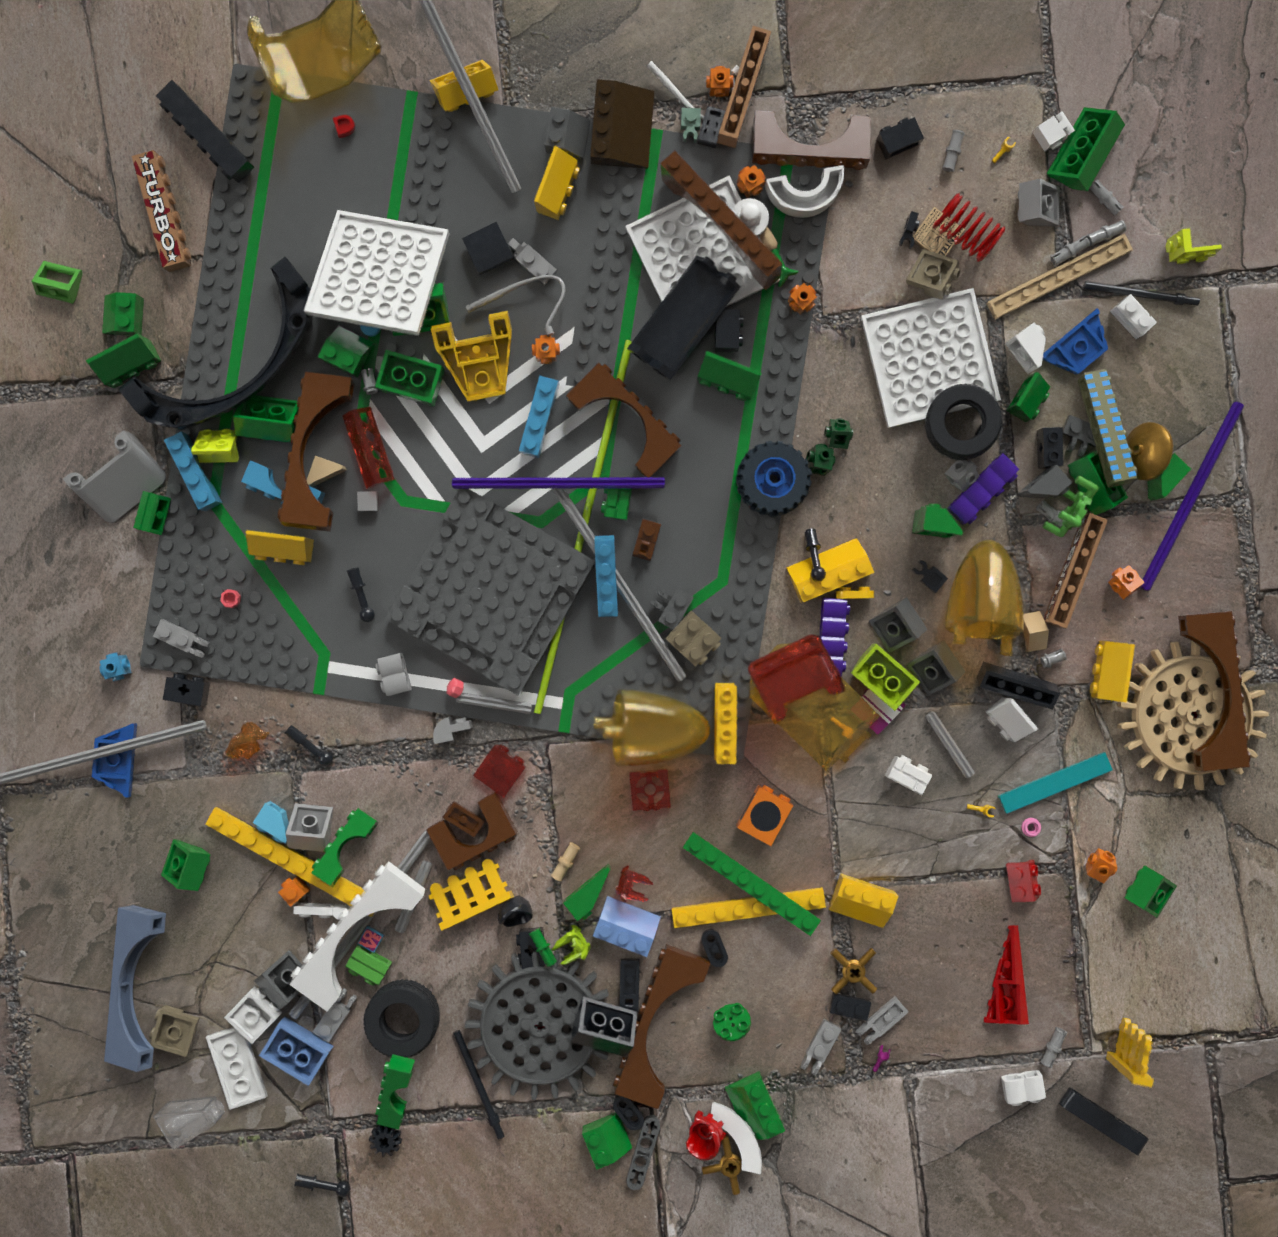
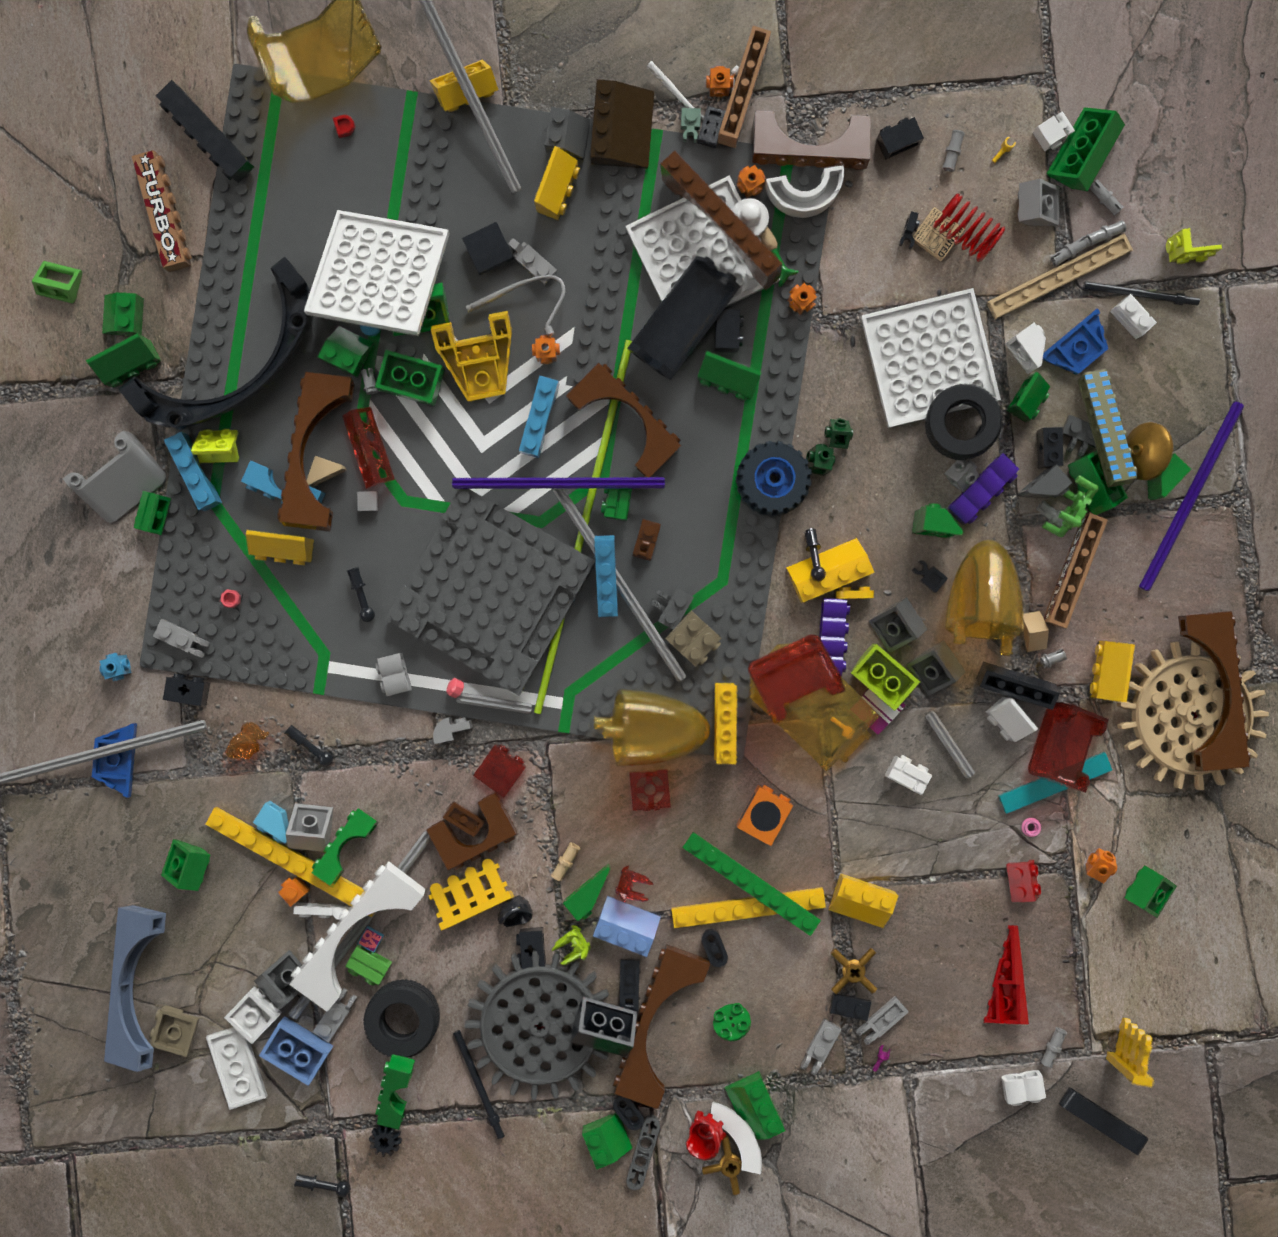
clear slope [153,1096,225,1150] -> none
green slope [233,395,299,443] -> none
light grey axle [395,860,432,933] -> none
green axle [529,928,557,967] -> none
dark tan plate [906,249,961,300] -> none
yellow hand [967,804,996,818] -> none
orange brick [1108,565,1145,600] -> none
none -> clear red windscreen [1028,702,1109,793]

